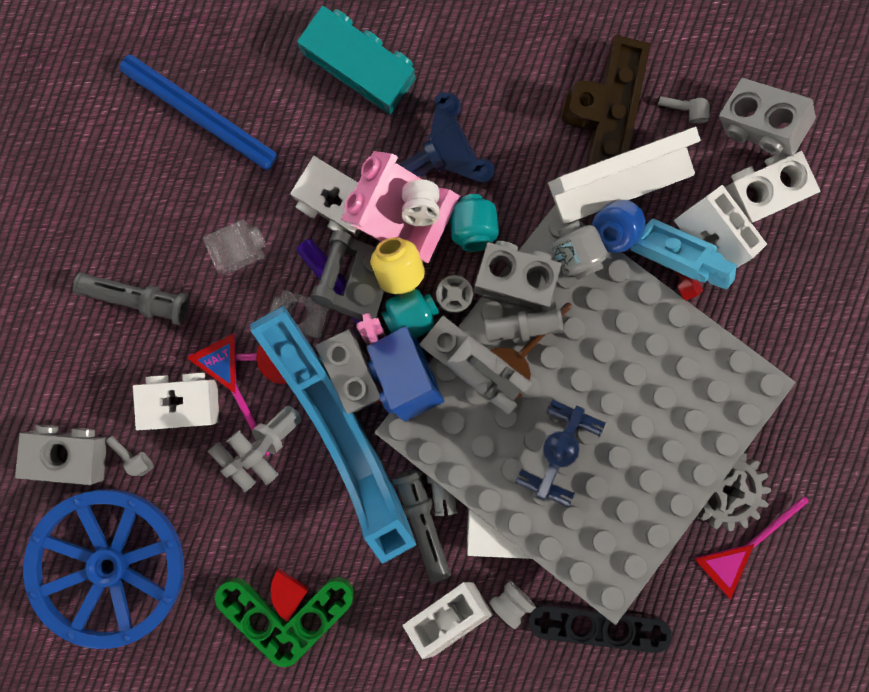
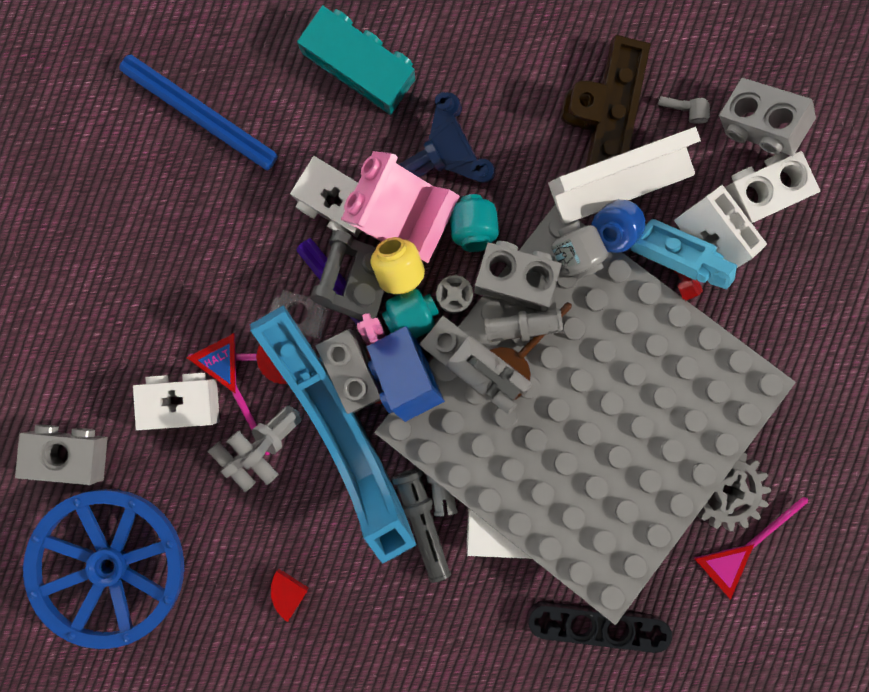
dark grey pin [73,272,190,326] -> none
light grey hand [106,436,154,476] -> none
clear brick [202,219,266,275] -> none
green beam [215,577,354,667] -> none
white wheel [402,179,440,226] -> none
white brick [402,582,494,659] -> none
light grey wheel [489,581,536,629] -> none
dark blue axle [515,399,606,508] -> none

